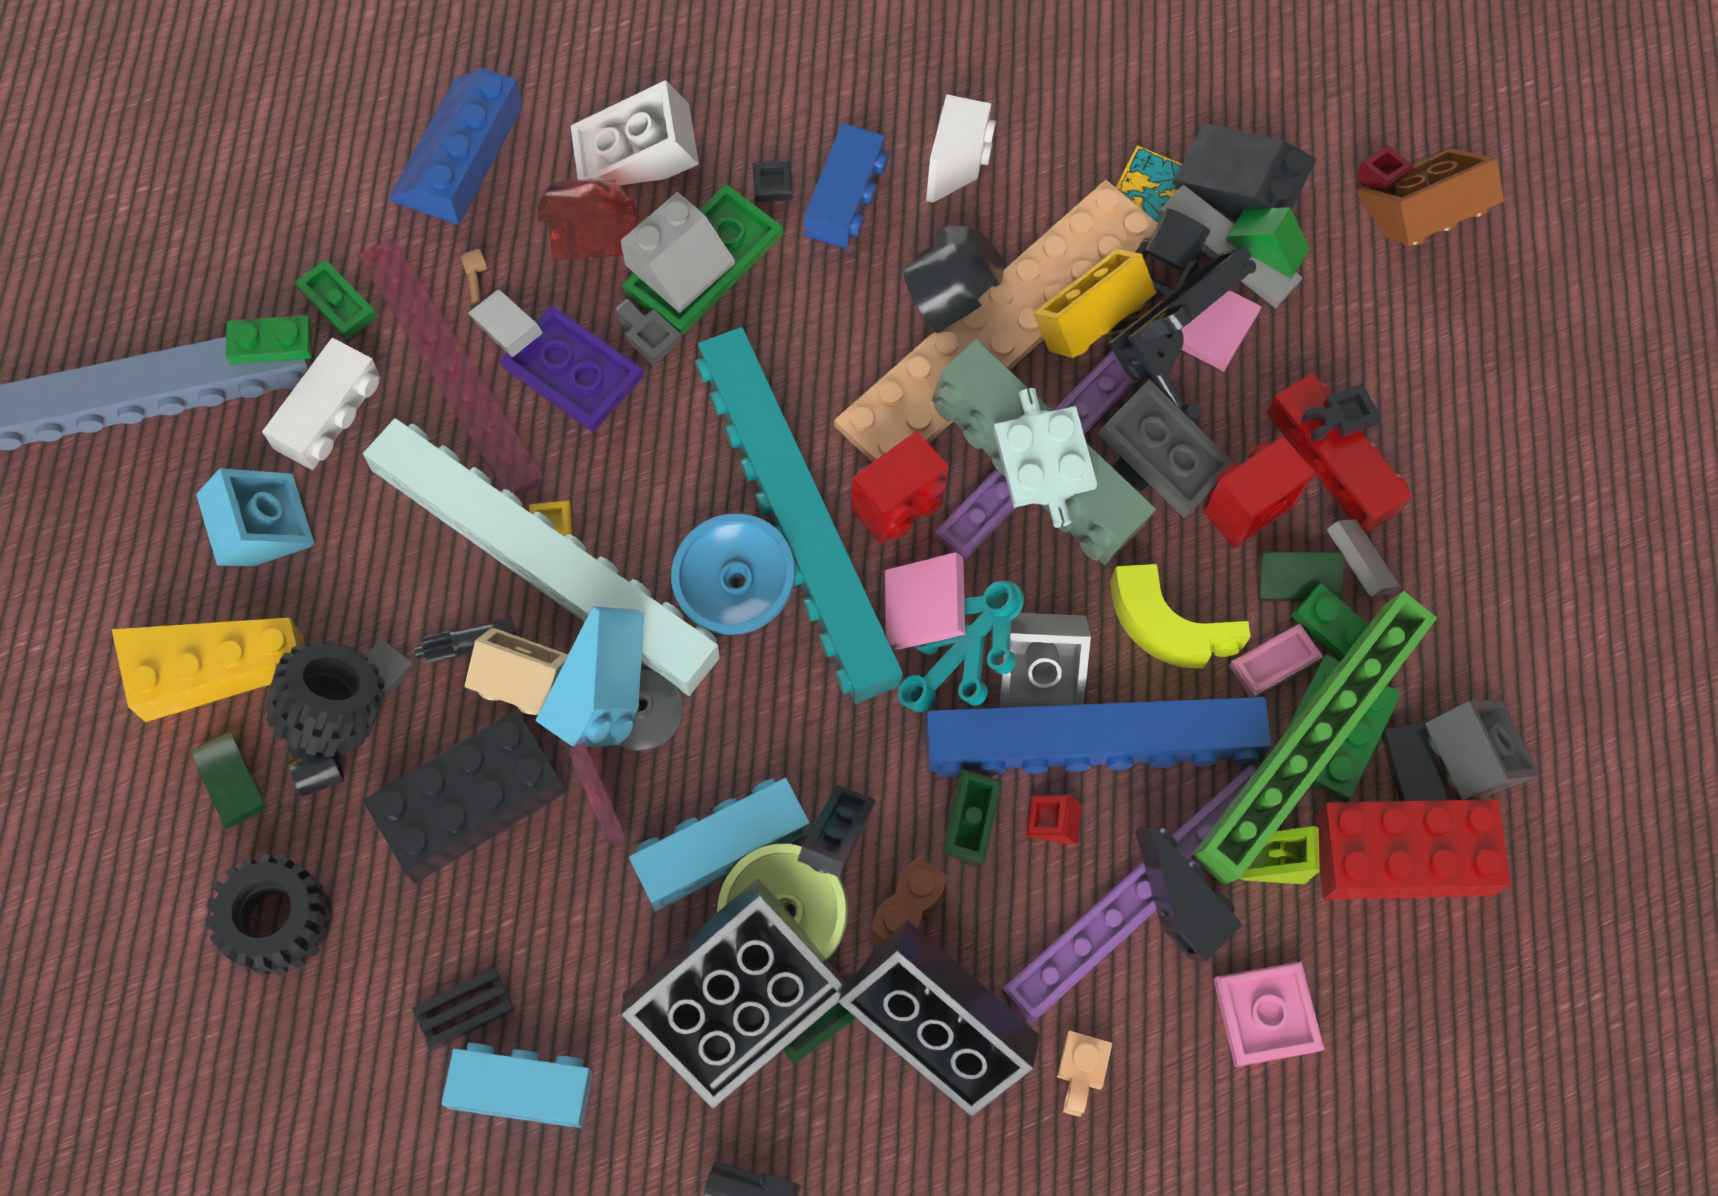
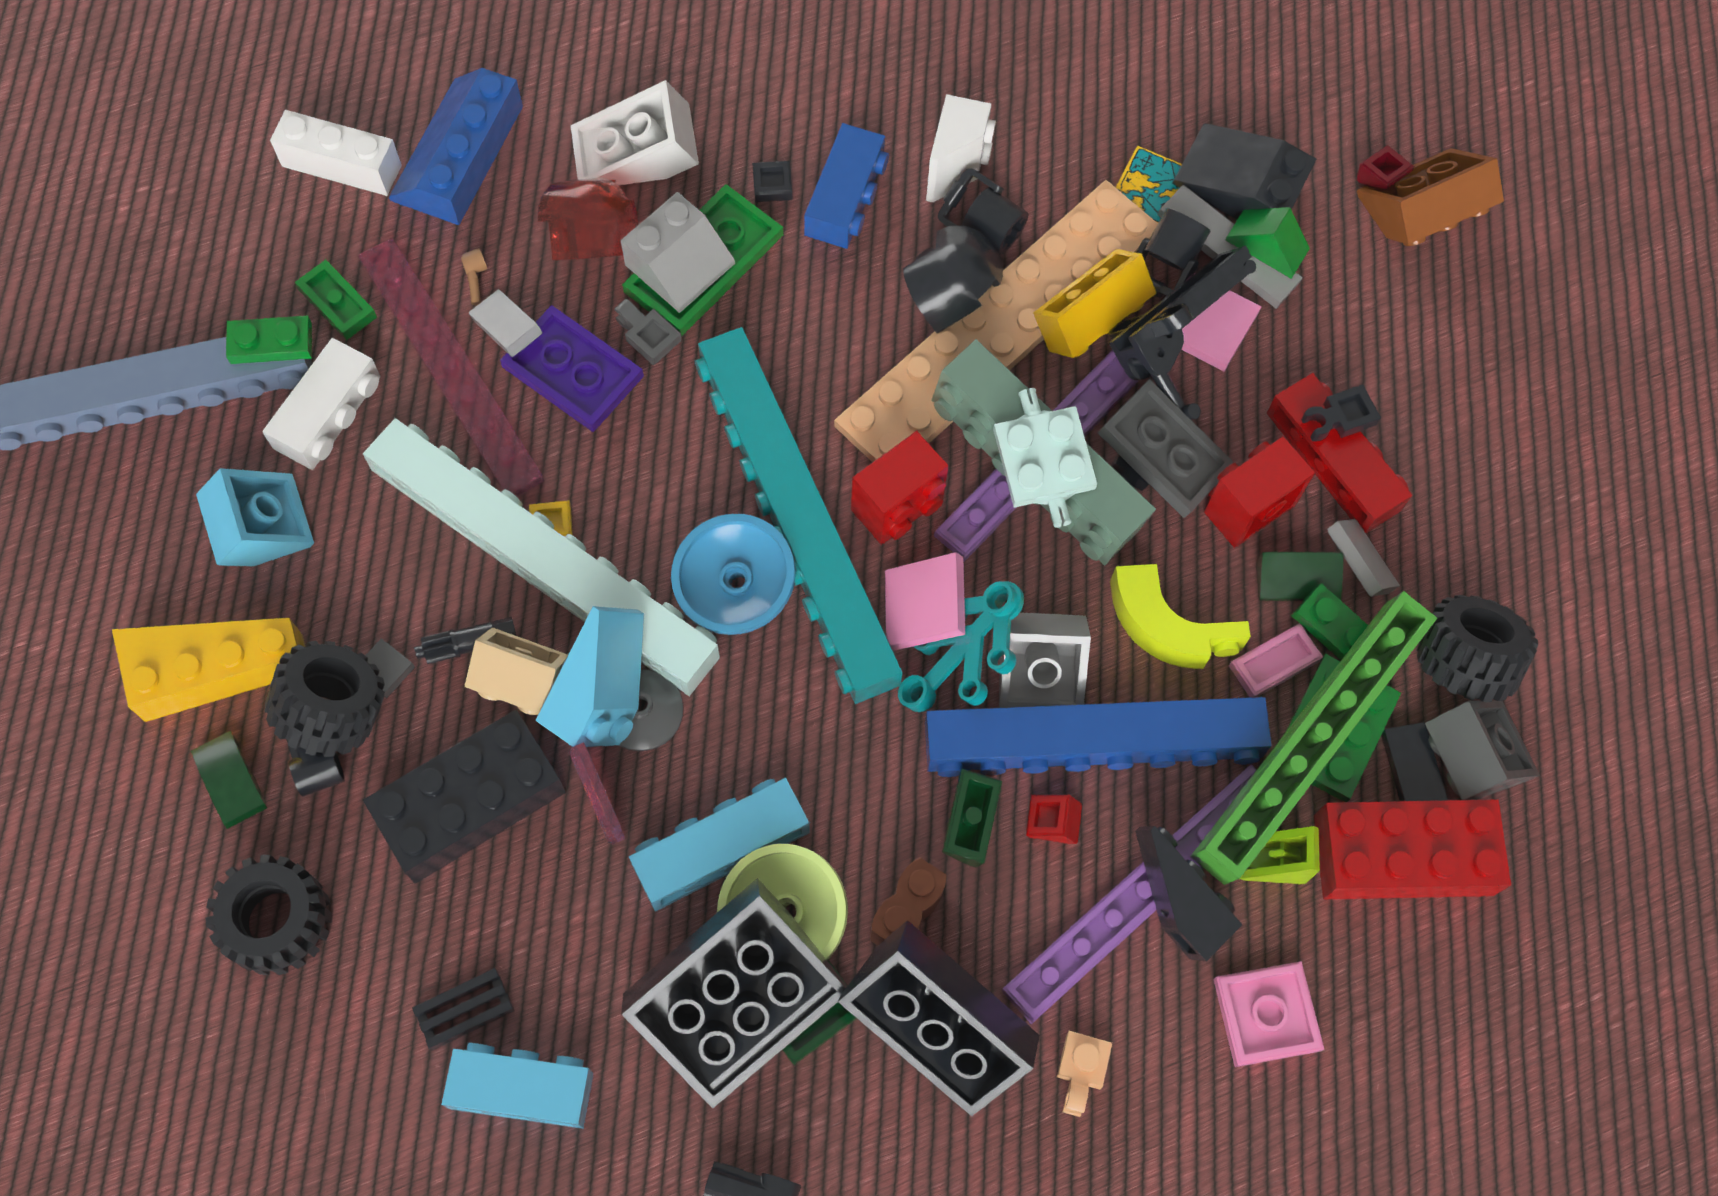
black plate [797,784,876,877] -> none
none -> white brick [270,110,402,196]
none -> black piece [938,168,1029,255]
none -> black tyre [1417,595,1538,702]

